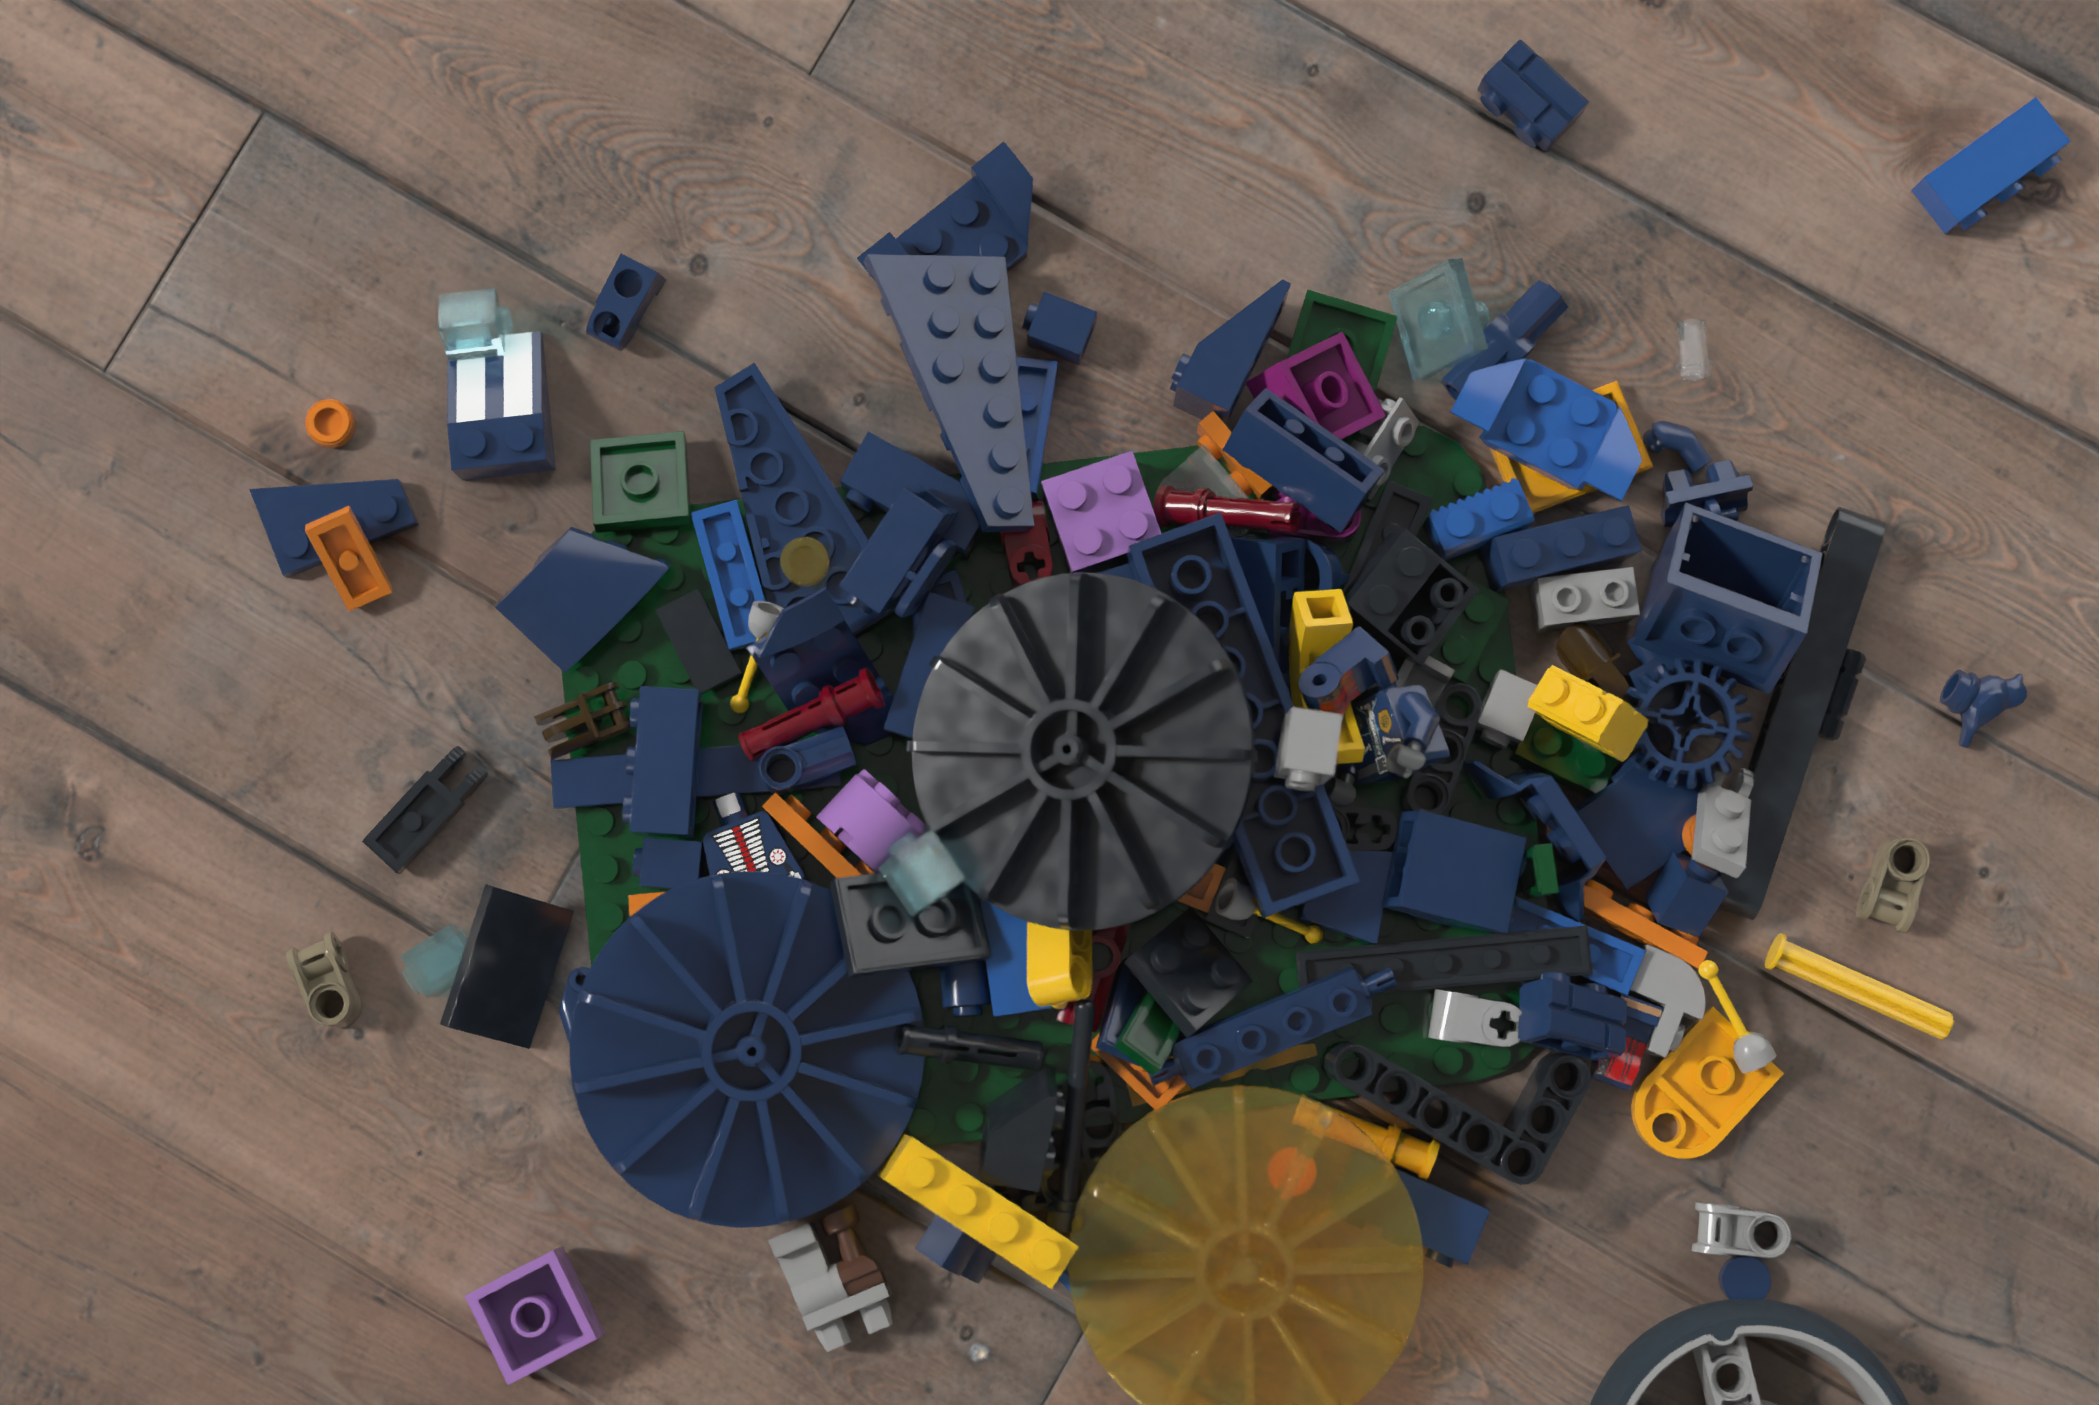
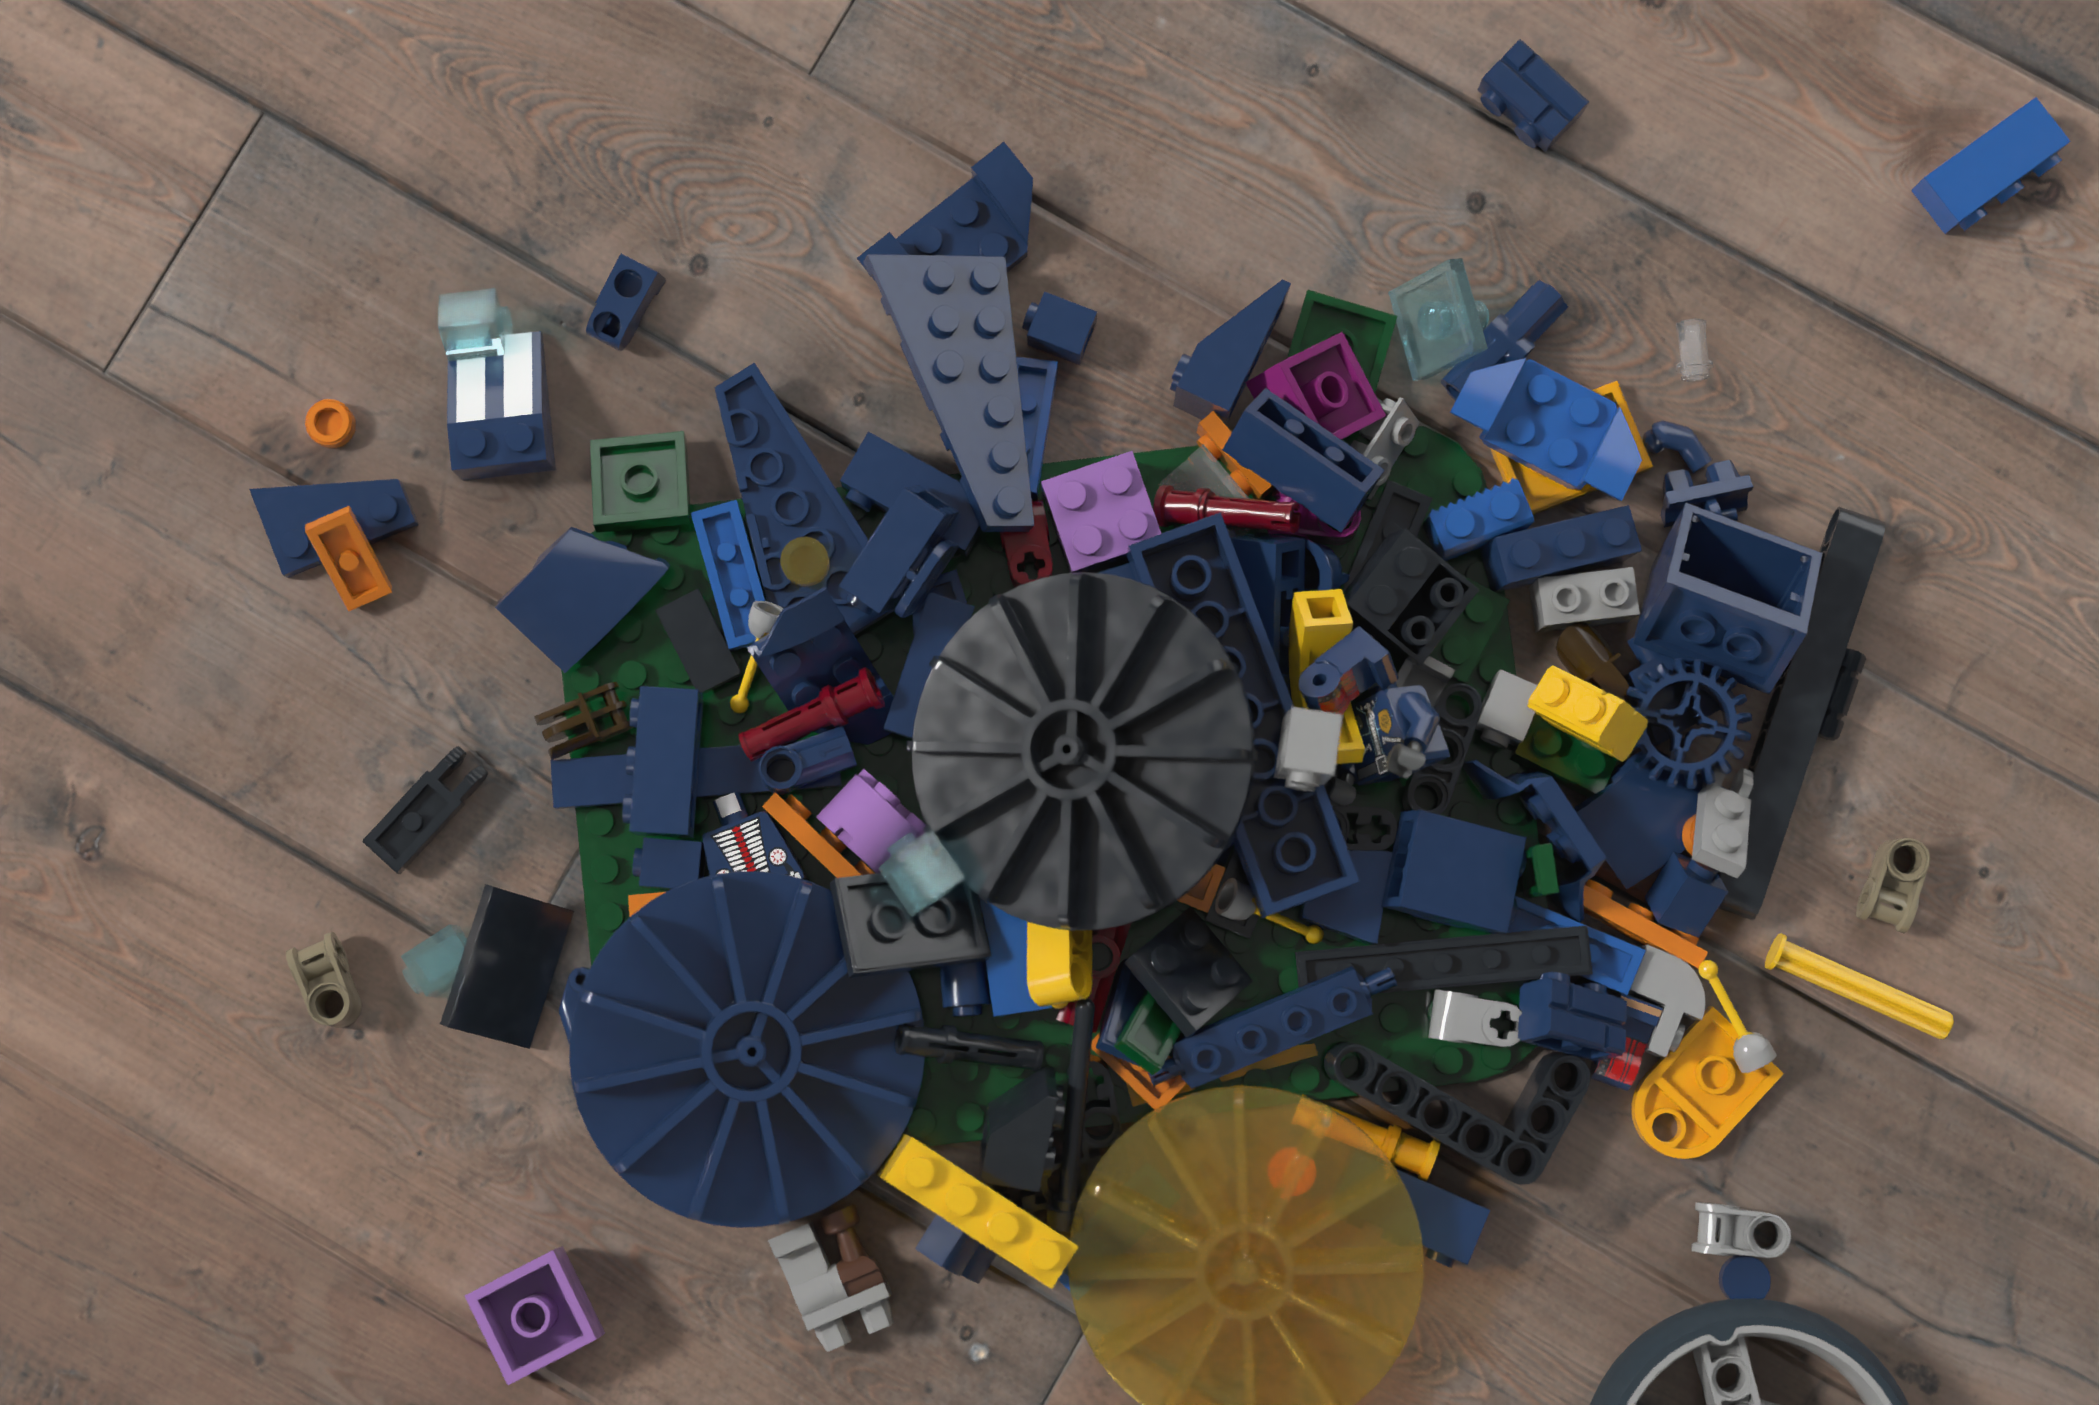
dark blue animal [1940,670,2027,748] -> none

